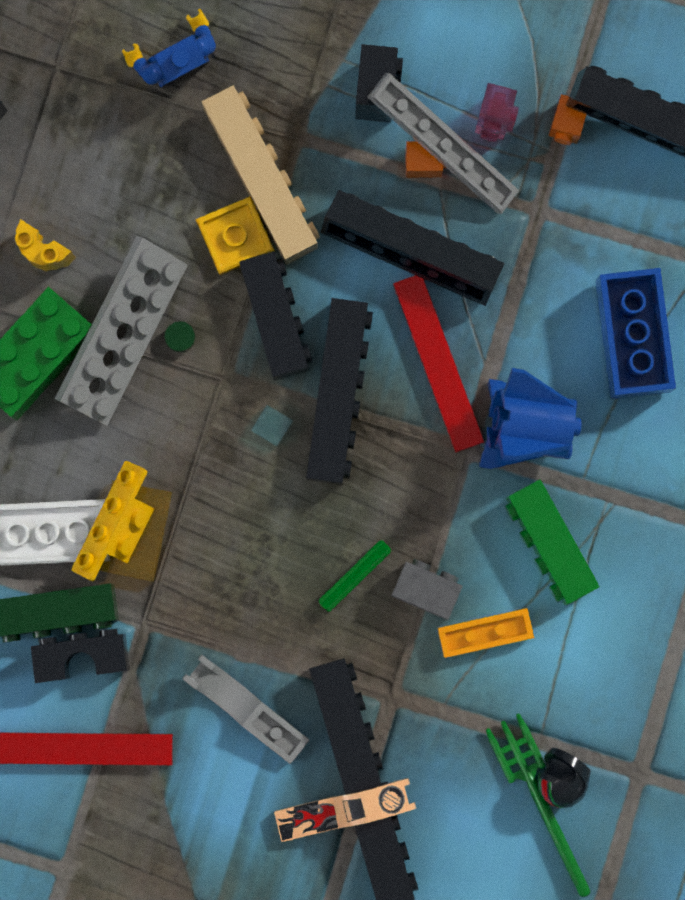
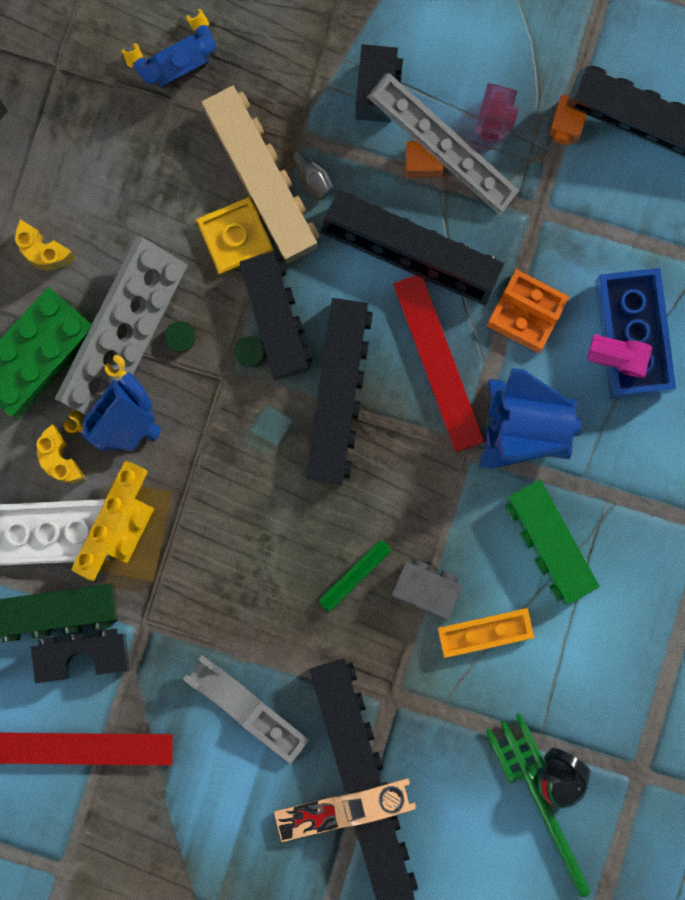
none -> yellow cylinder [36,424,86,484]
none -> blue torso [64,355,161,451]
none -> dark green tile [234,336,265,368]
none -> dark grey piece [291,151,334,200]
none -> orange slope [486,269,569,354]
none -> dark pink piece [587,334,653,378]

